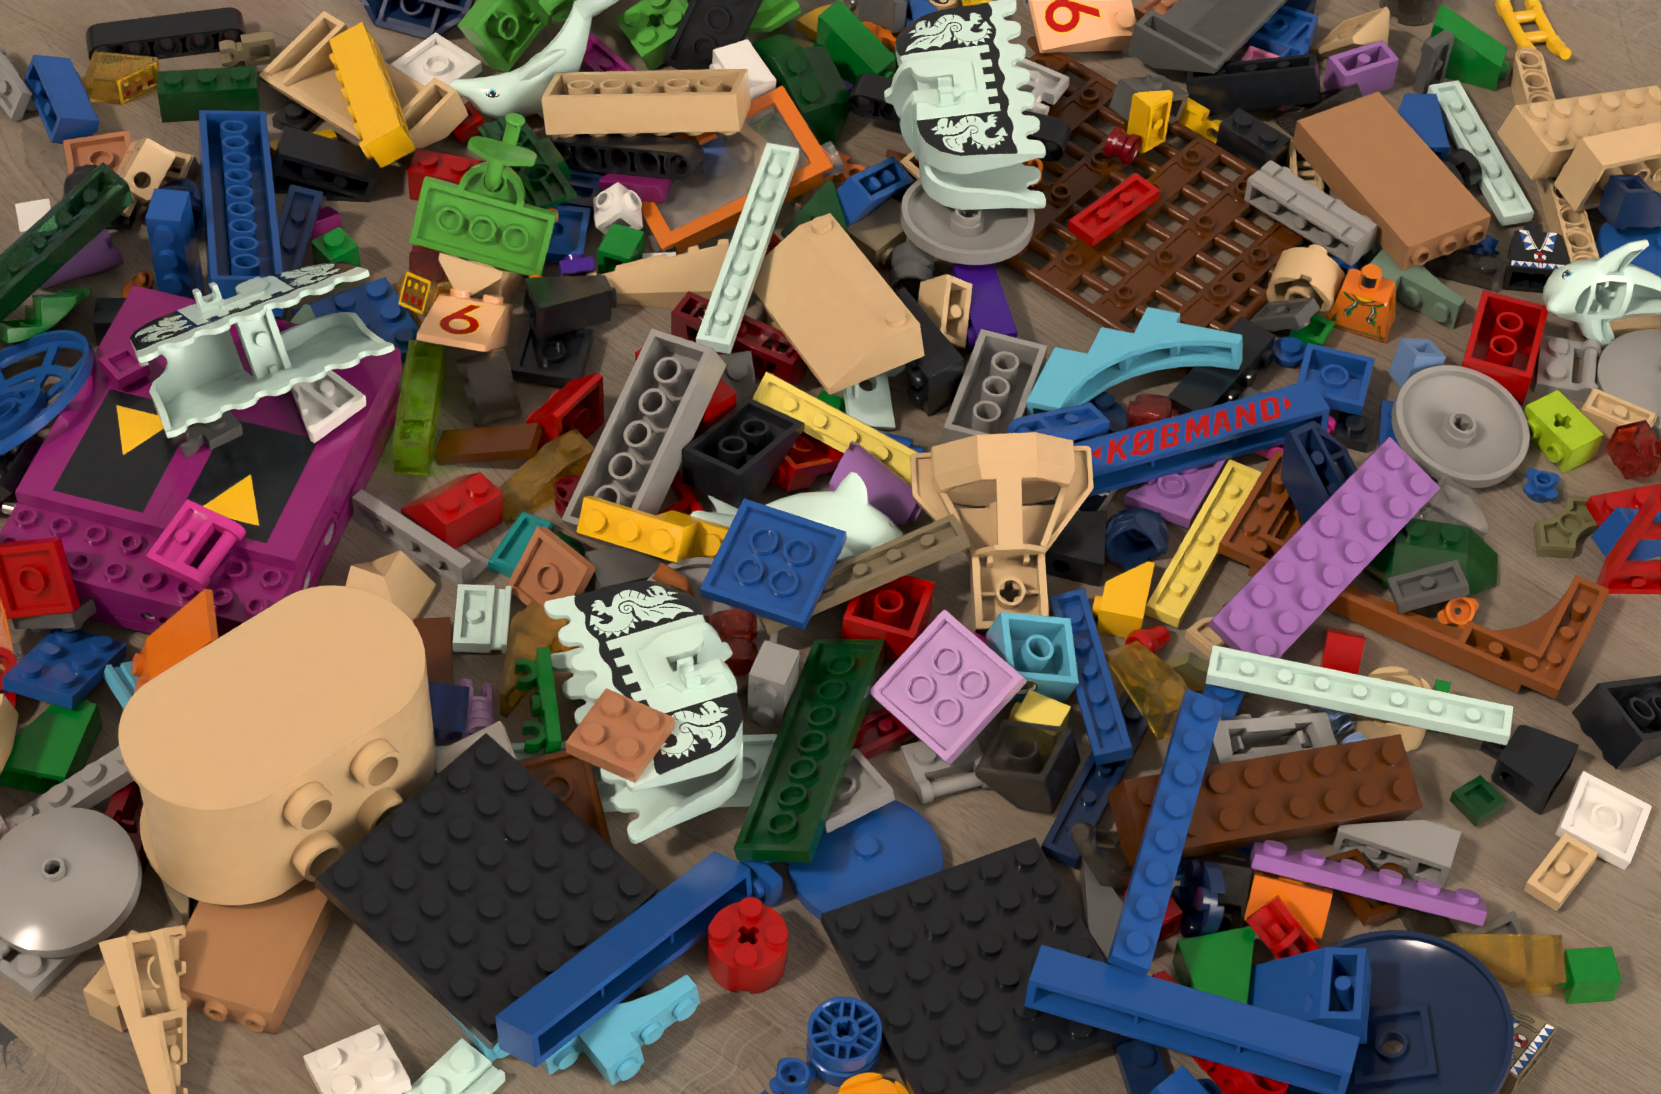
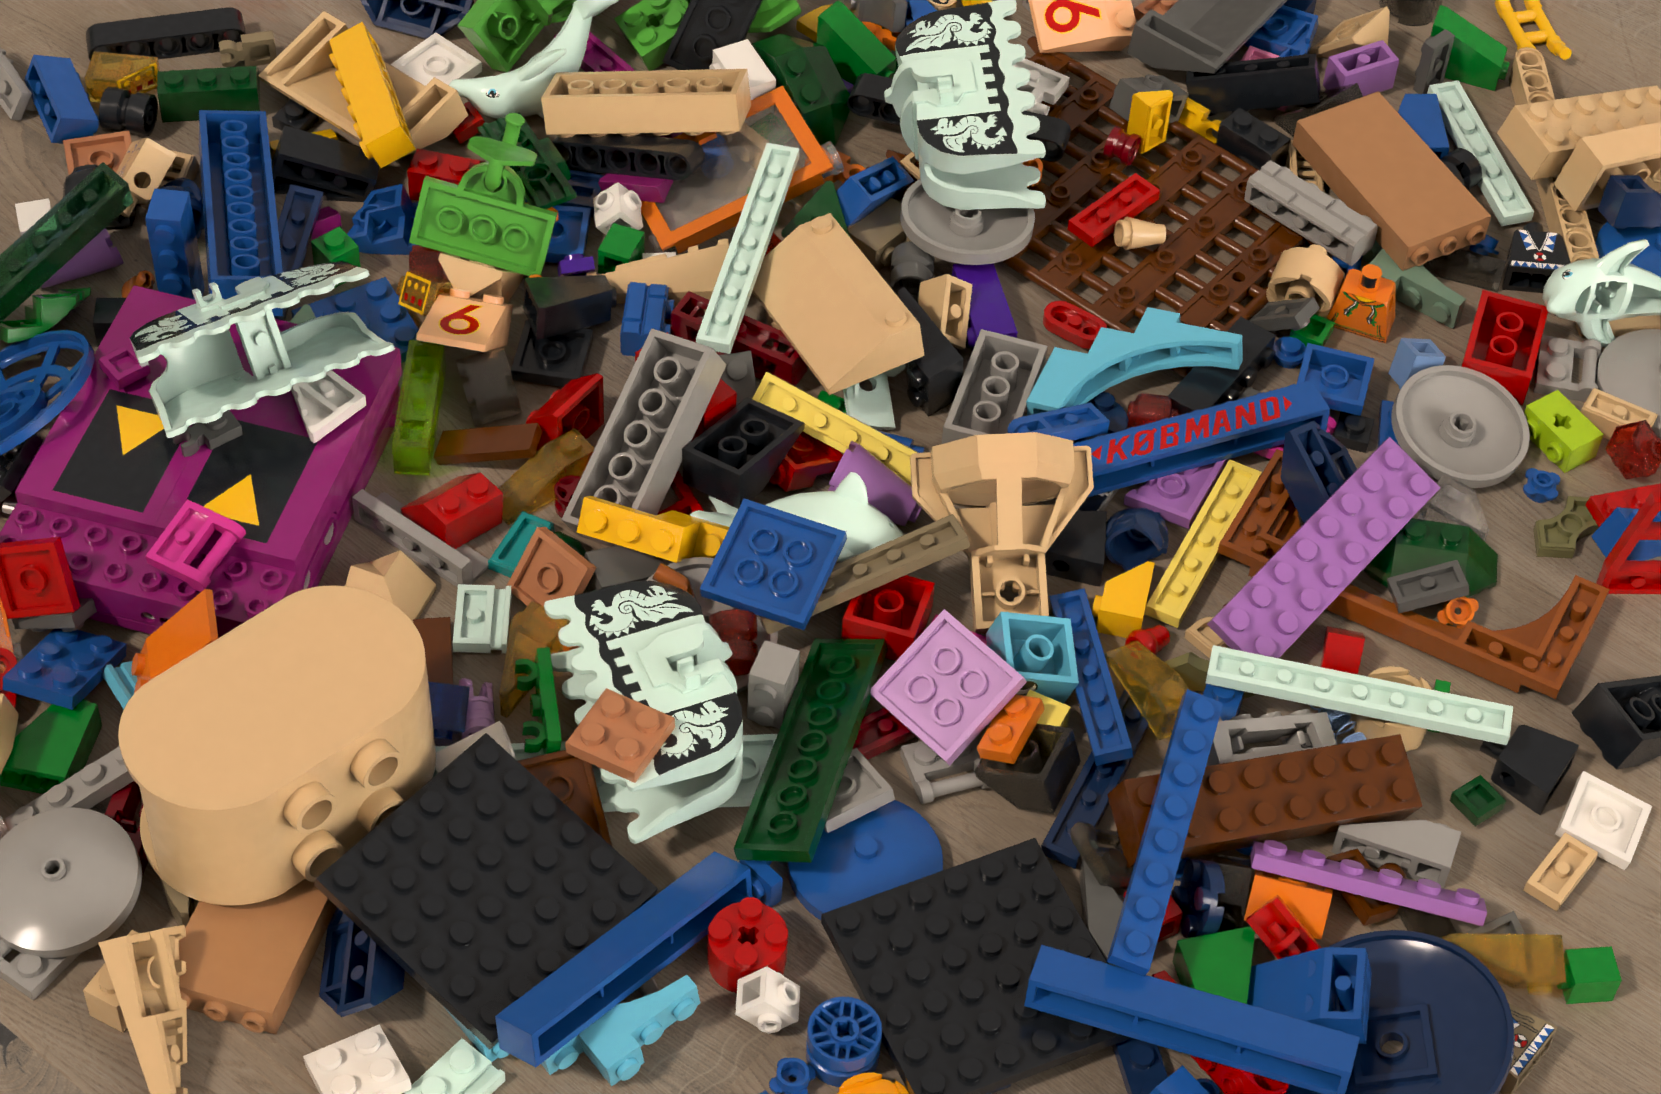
none -> black wheel [99,86,158,136]
none -> dark blue wedge [319,907,405,1017]
none -> blue slope [347,184,437,255]
none -> blue brick [620,282,675,356]
none -> white brick [735,966,800,1034]
none -> orange plate [977,694,1045,764]
none -> red plate [1043,301,1107,349]
none -> tan cone [1114,217,1166,250]

